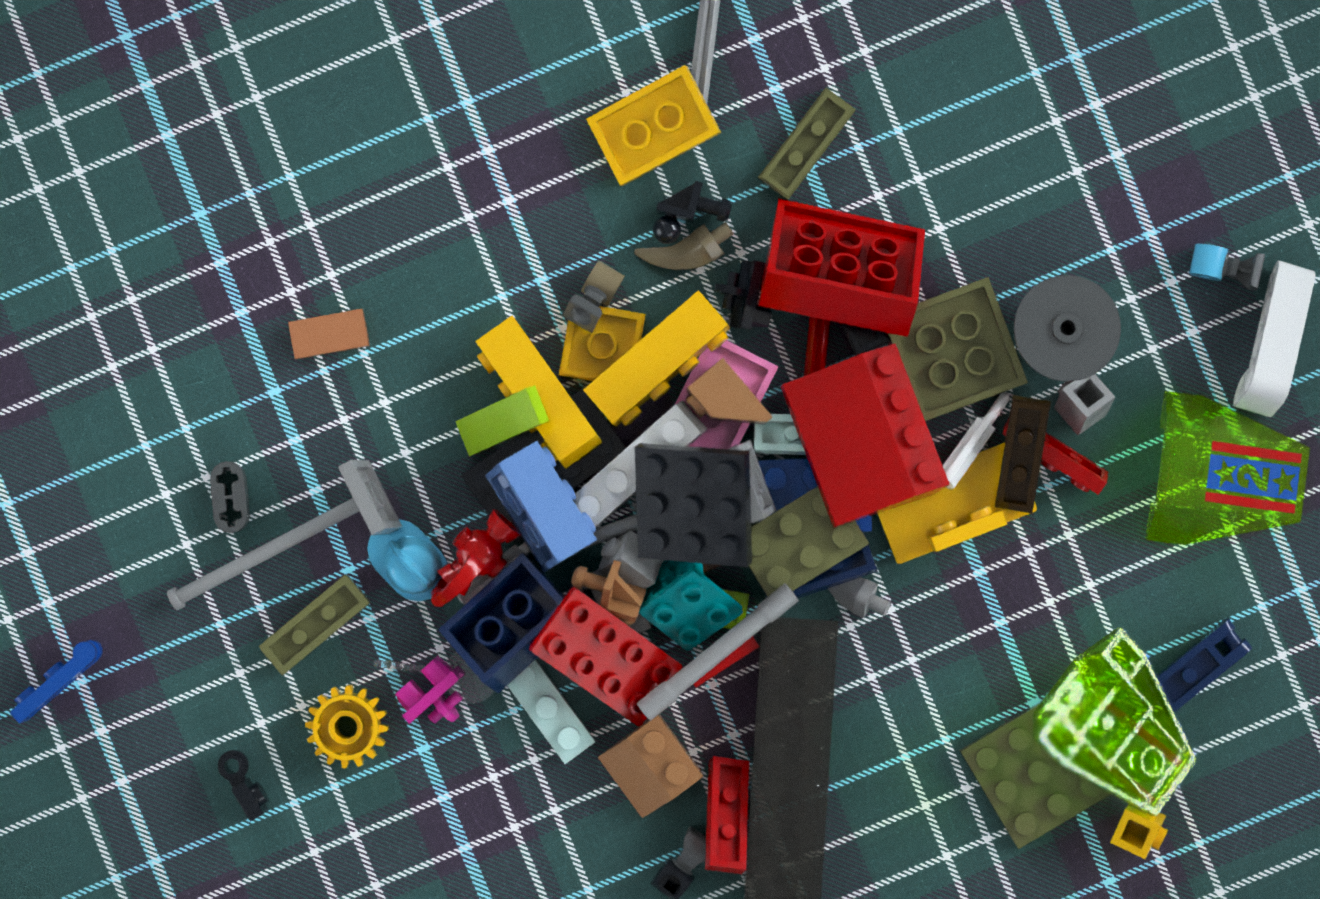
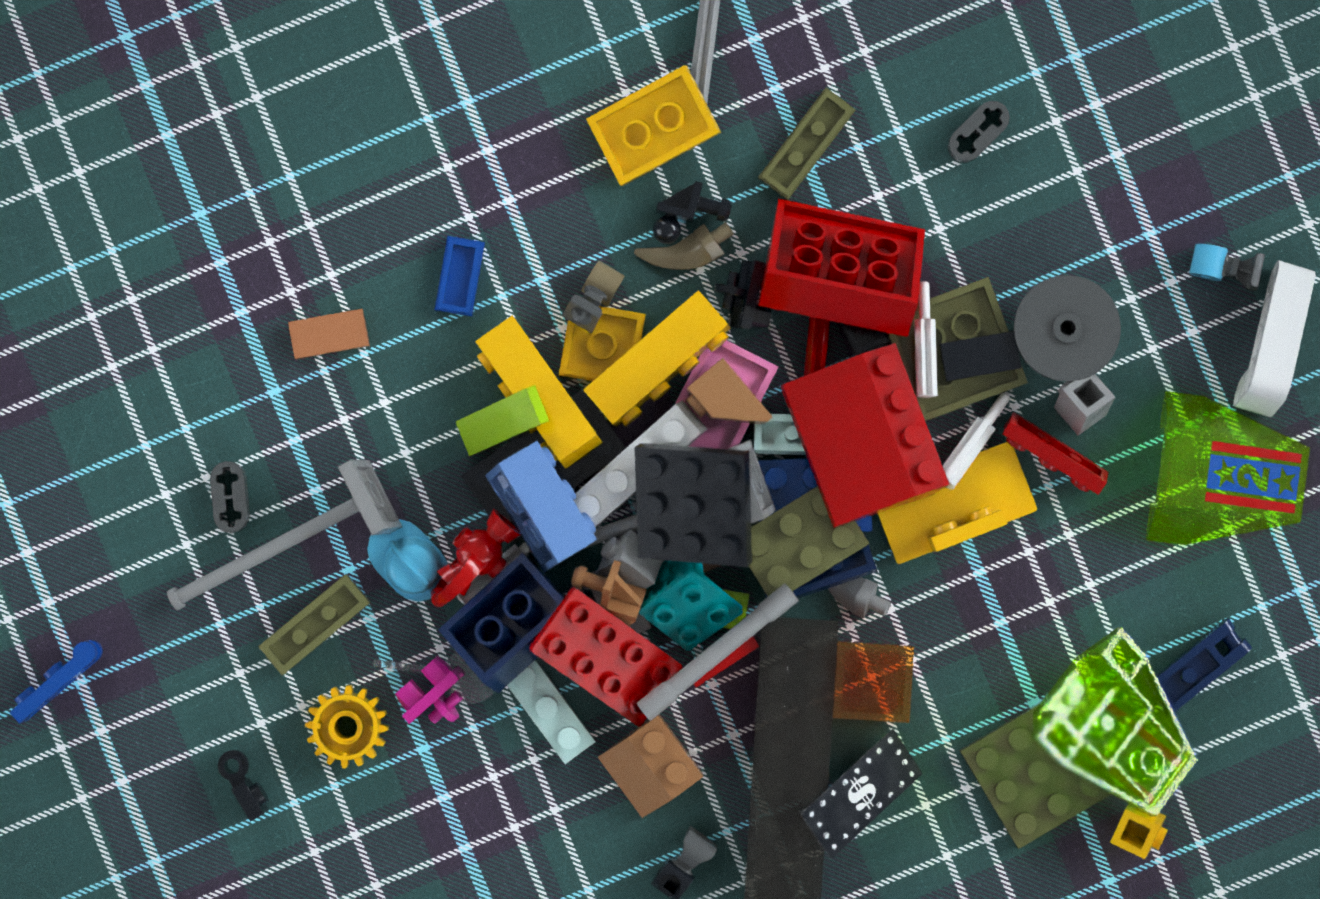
red plate [705,756,749,874] -> none
dark brown tile [995,395,1051,513] -> none
none -> blue tile [434,236,485,317]
none -> black sticker [801,729,923,859]
none -> clear orange brick [830,640,914,723]
none -> white axle [914,281,938,398]
none -> black tile [939,331,1022,382]
none -> dark grey beam [947,101,1010,163]

